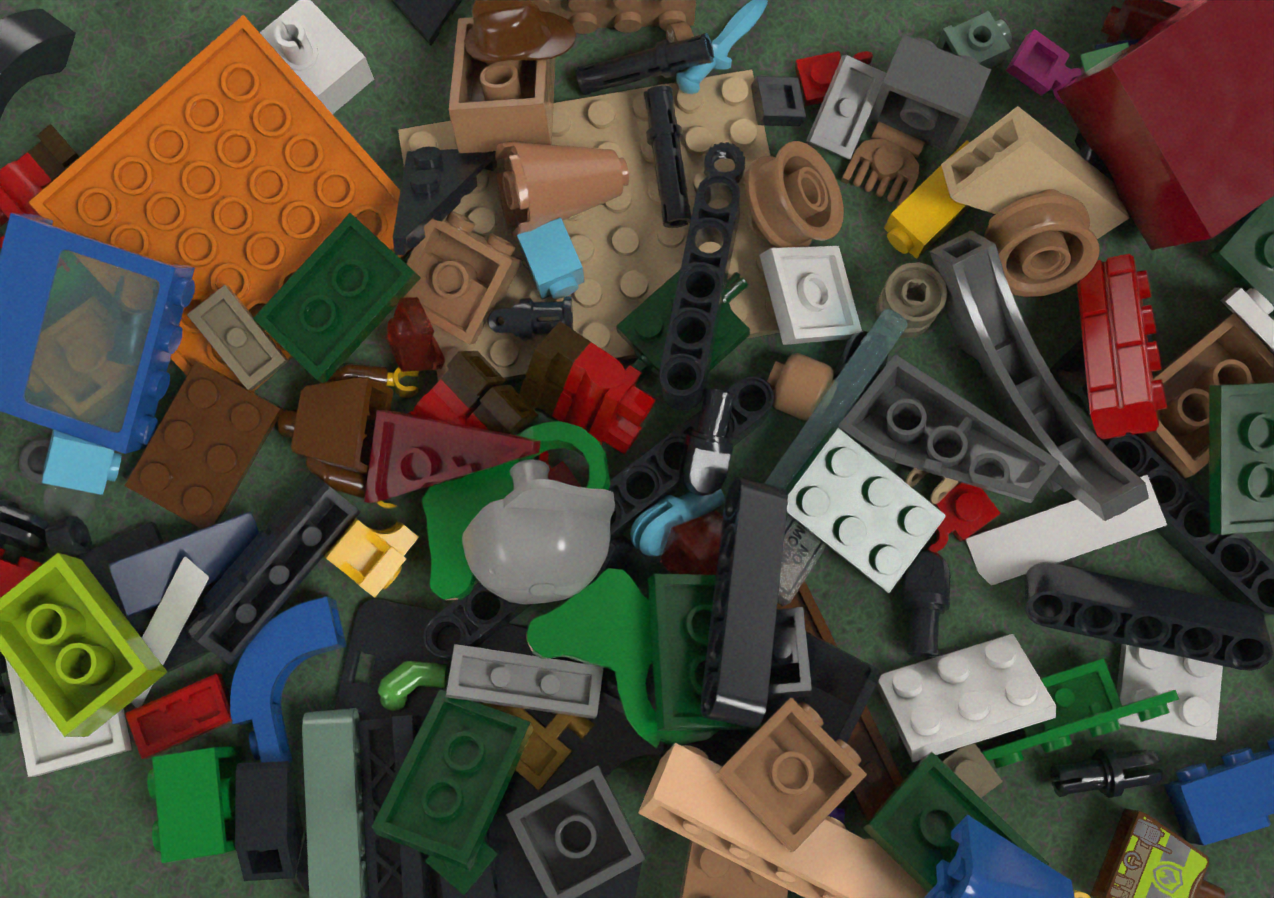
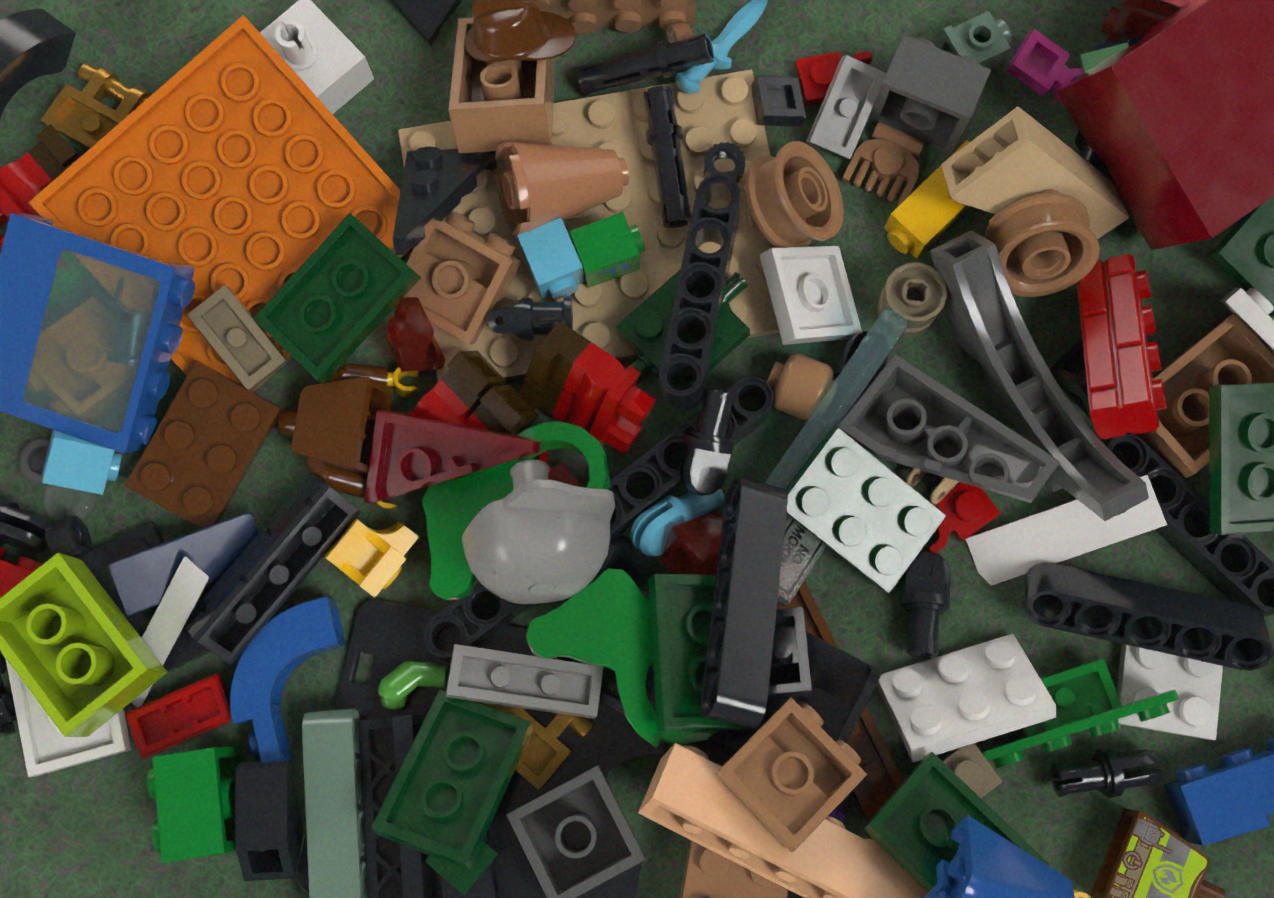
none -> pearl gold plate [41,63,151,150]
none -> green brick [570,212,645,288]

